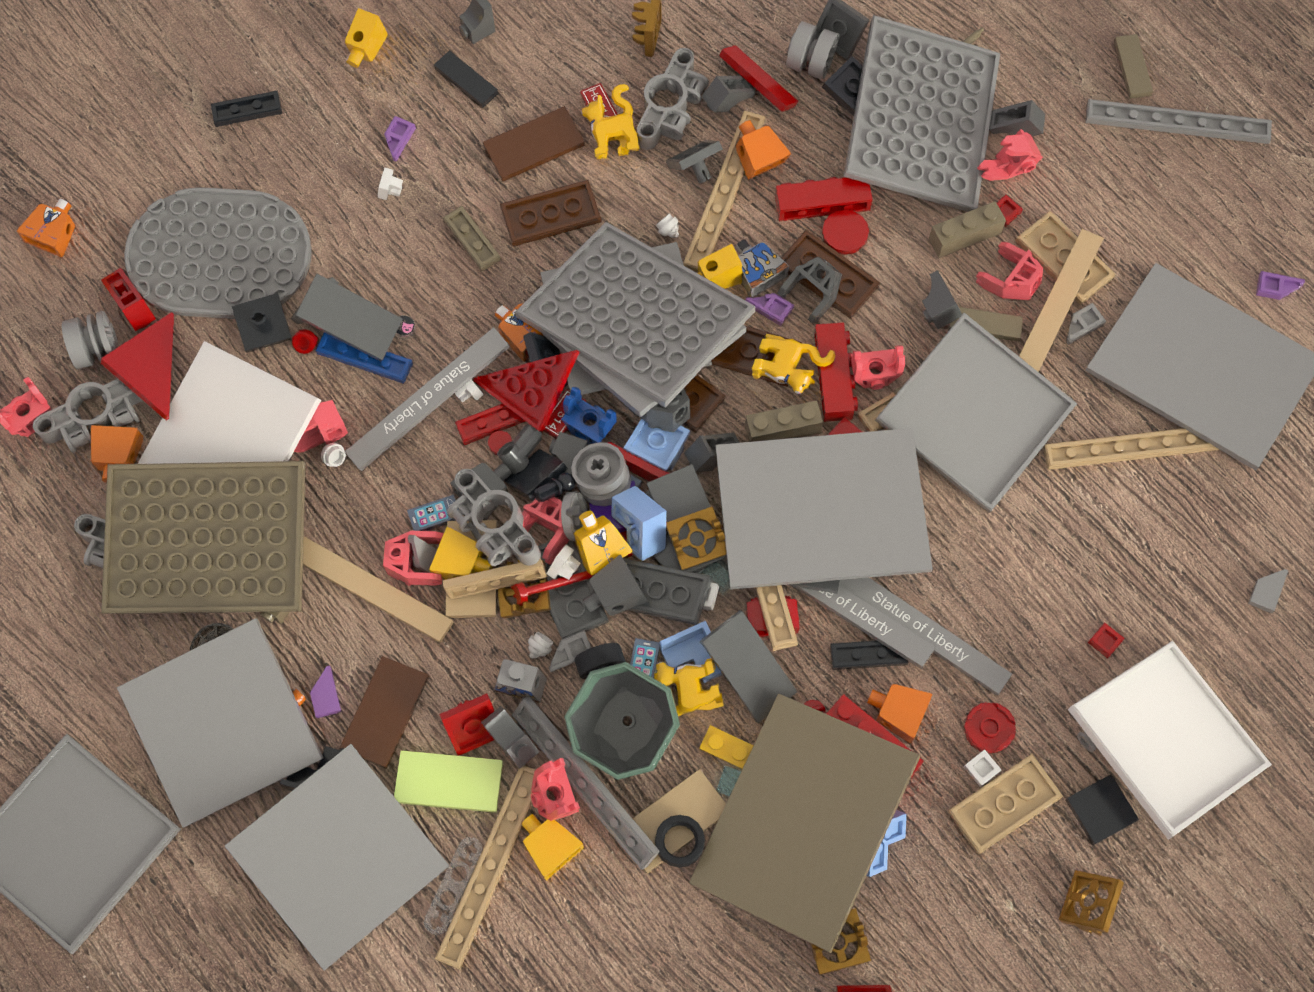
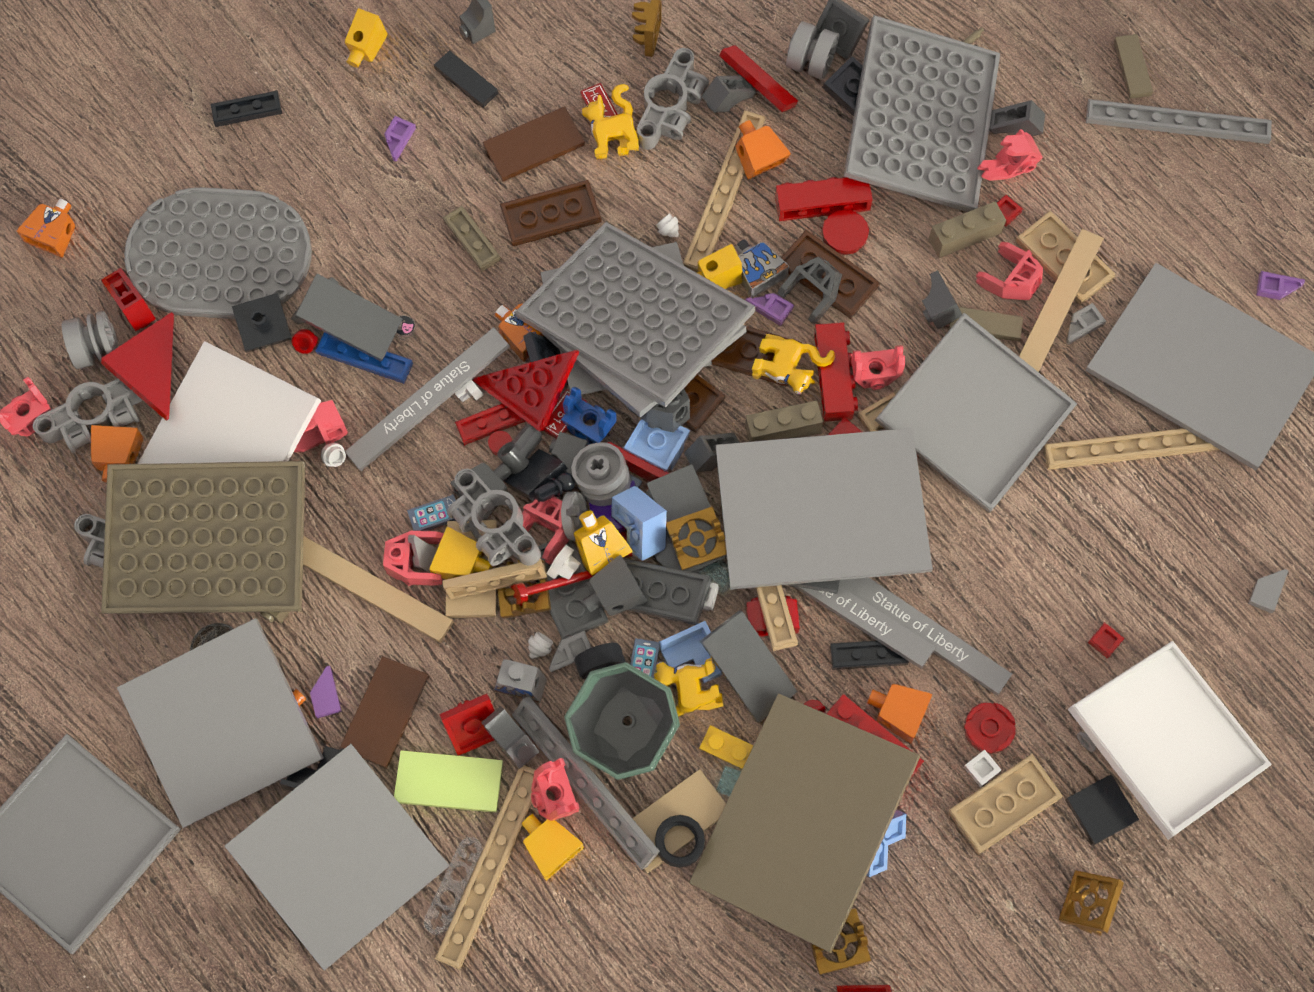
white tile [378,168,403,200] -> none
dark grey tile [666,140,723,183] -> none

